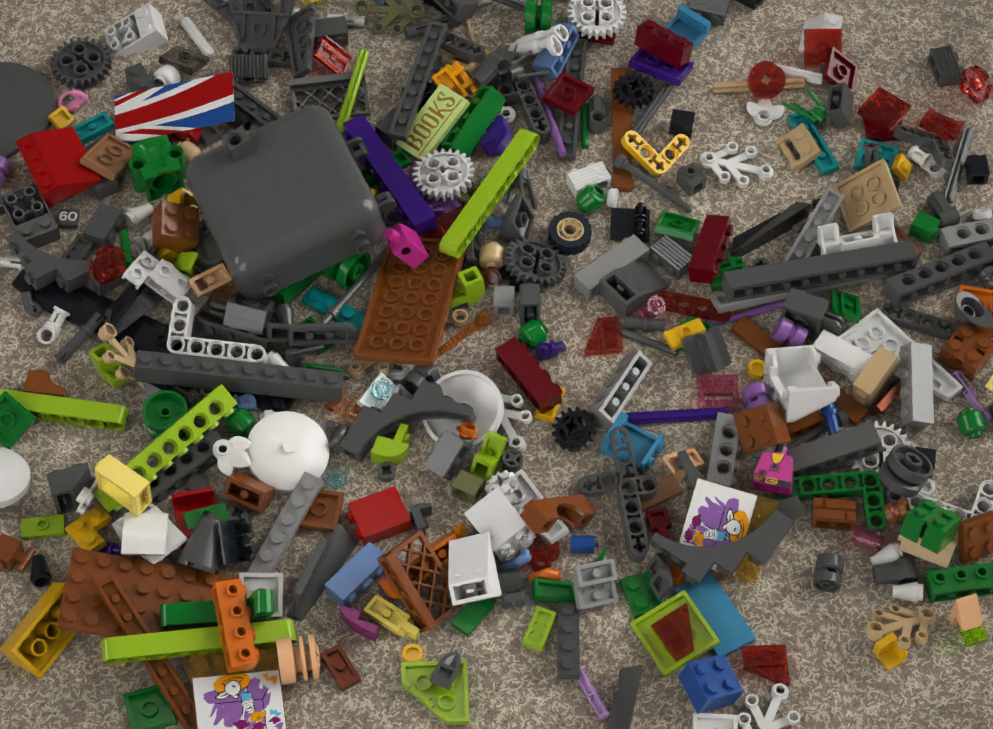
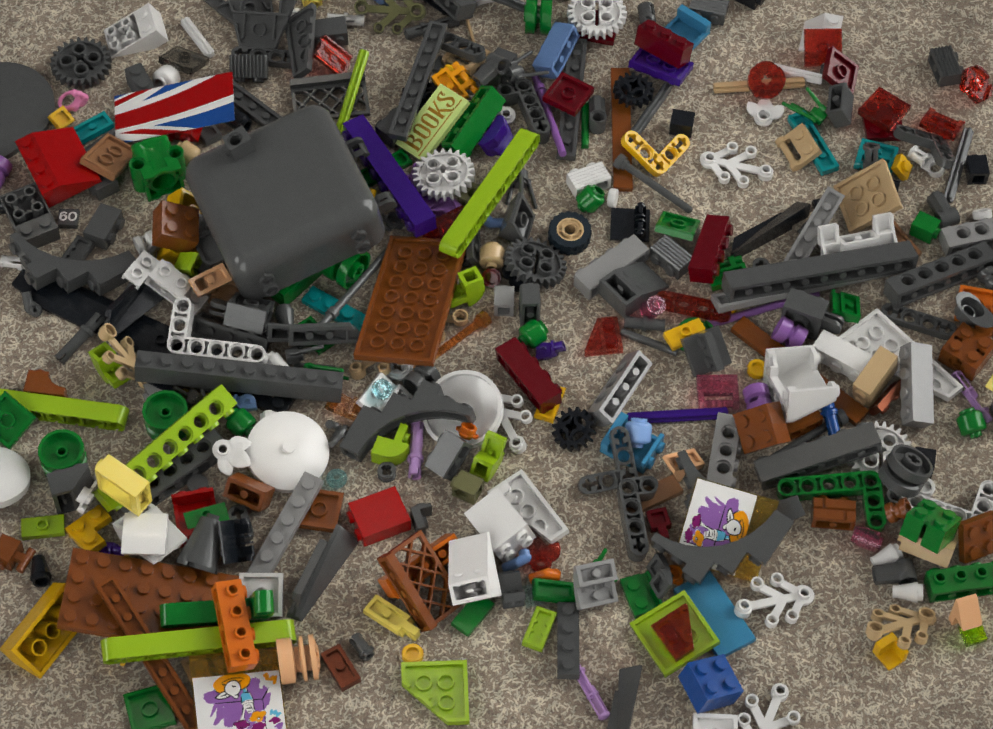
white connector [37,305,70,345] -> none
clear red plate [89,244,126,285] -> none
green tile [120,230,132,273] -> none
white cone [124,203,154,227] -> none
medium blue brick [325,542,385,607] -> none
magenta slope [339,605,379,642] -> none
dark pink torso [383,223,429,269] -> none
dark grey plate [429,651,461,690] -> none
light orange plate [451,523,466,539] -> none
white gear [485,470,518,497] -> none
dark grey wheel [502,449,523,474] -> none
white piece [508,24,569,57] -> none
dark orange arch [520,494,597,534] -> none
blue piece [570,535,598,554] -> none
dark grey brick [676,162,707,197] -> none
clear red wing [741,644,790,687] -> none
dark pink torso [751,444,794,496] -> none
dark grey wheel [813,553,844,593] -> none
none -> green wheel [38,429,88,477]
none -> dark grey pin [349,633,375,661]
none -> lavender pin [407,421,424,480]
none -> light blue head [625,418,652,448]
none -> dark grey hinge [637,2,656,24]
none -> white plant [734,572,815,628]

